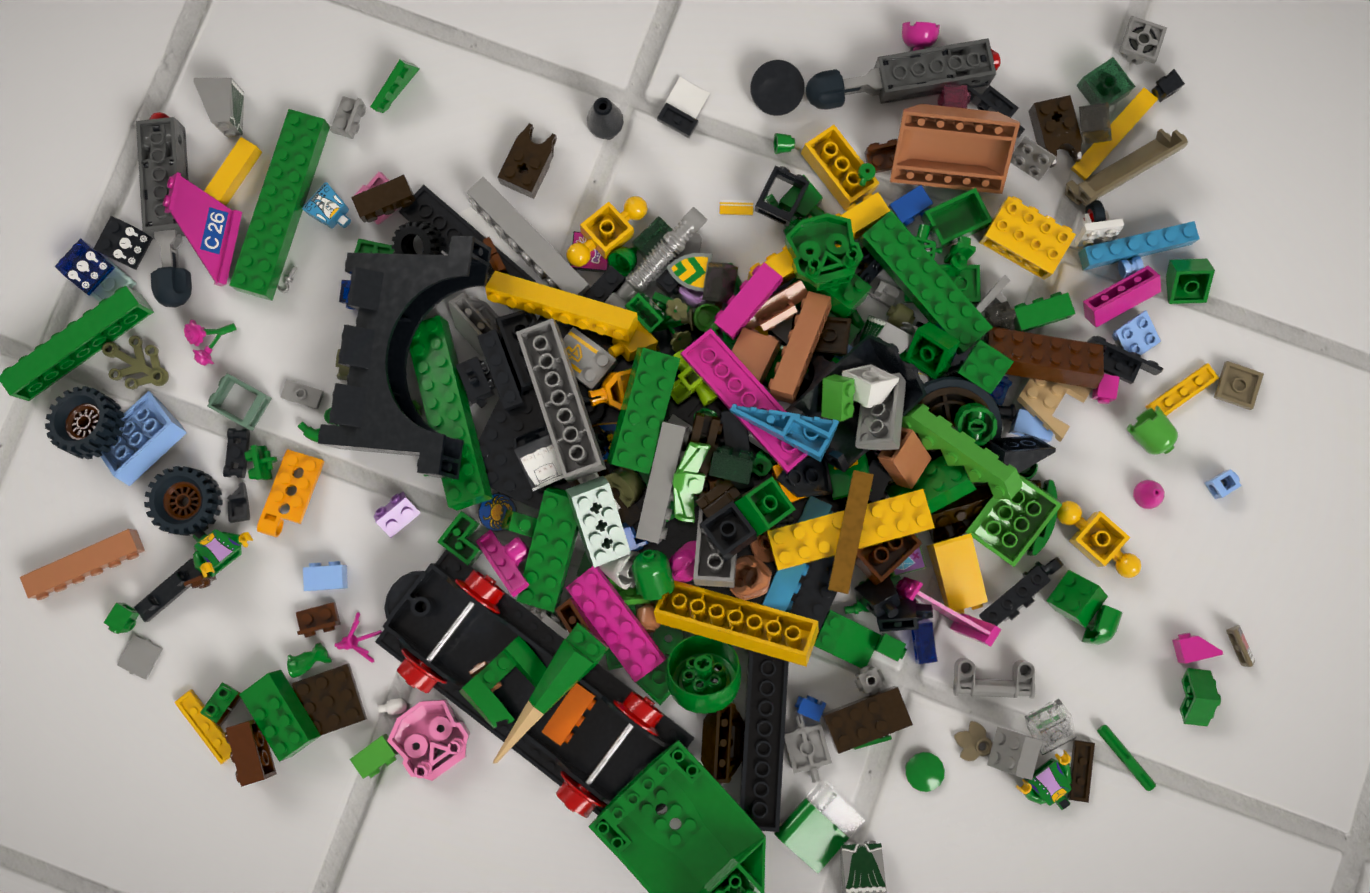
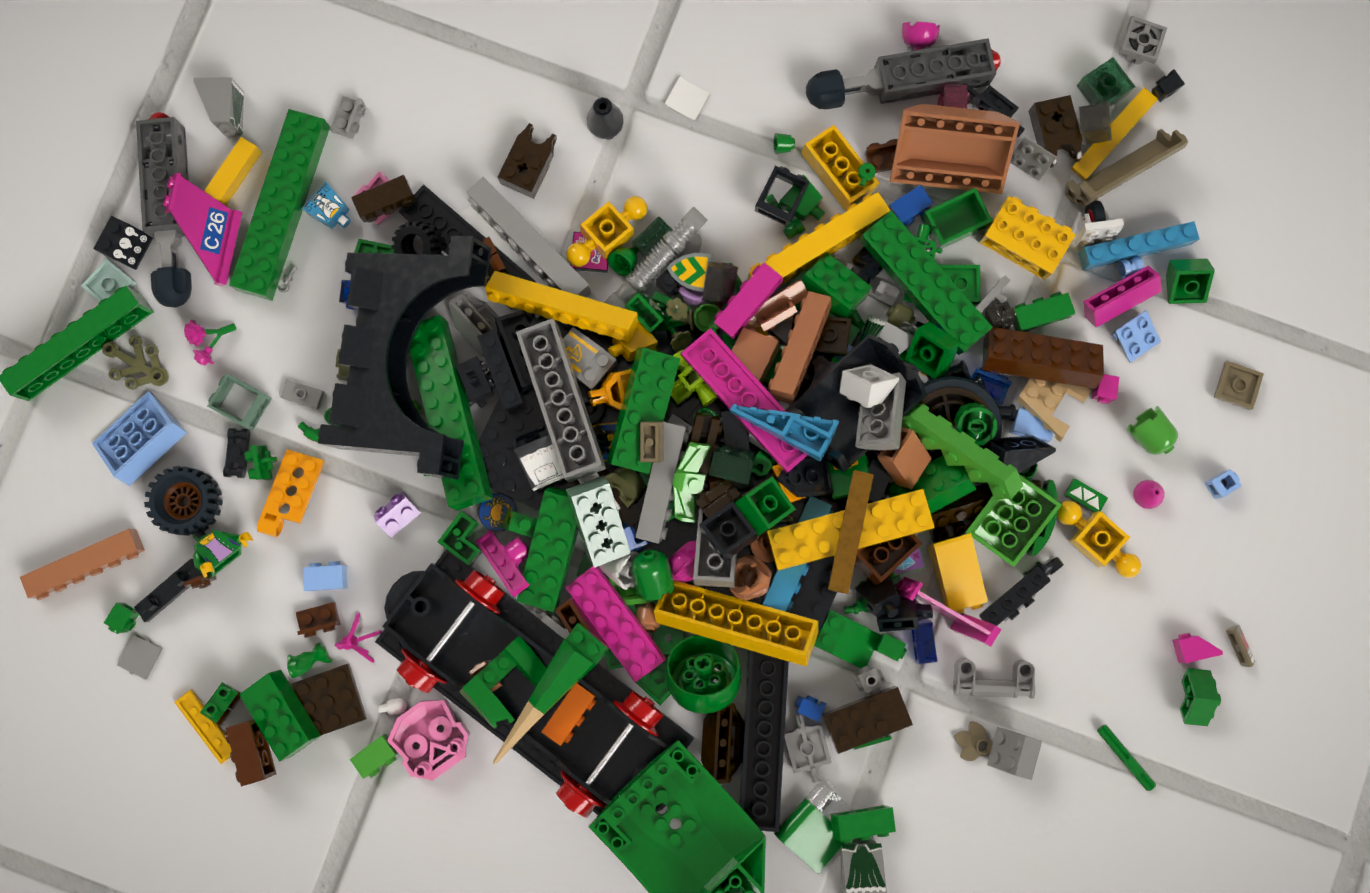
black wheel [45,386,125,459] -> none
clear blue slope [55,238,115,296] -> none
black slope [227,482,250,523] -> none
green wing [370,59,420,113] -> none
black brick [583,266,626,303] -> none
black plate [657,103,699,138] -> none
yellow sticker [719,200,753,215] -> none
black piece [750,60,805,116] -> none
green brick [785,213,863,291] -> none
bright green brick [821,374,855,421] -> none
green dish [905,752,945,792] -> none
green hips [944,236,976,271] -> none
green brick [957,339,1014,394] -> none
torso [1016,750,1072,810] -> none
clear slope [1024,699,1077,756] -> none
green brick [1046,570,1108,628] -> none
dark brown tile [1067,740,1095,803] -> none
green brick [1082,605,1123,645] -> none
black bracket [1087,336,1163,384] -> none
yellow tile [1145,363,1219,416] -> none
none -> dark tan slope [640,422,664,463]
none -> green brick [830,805,896,843]
none -> green tile [1064,478,1108,513]

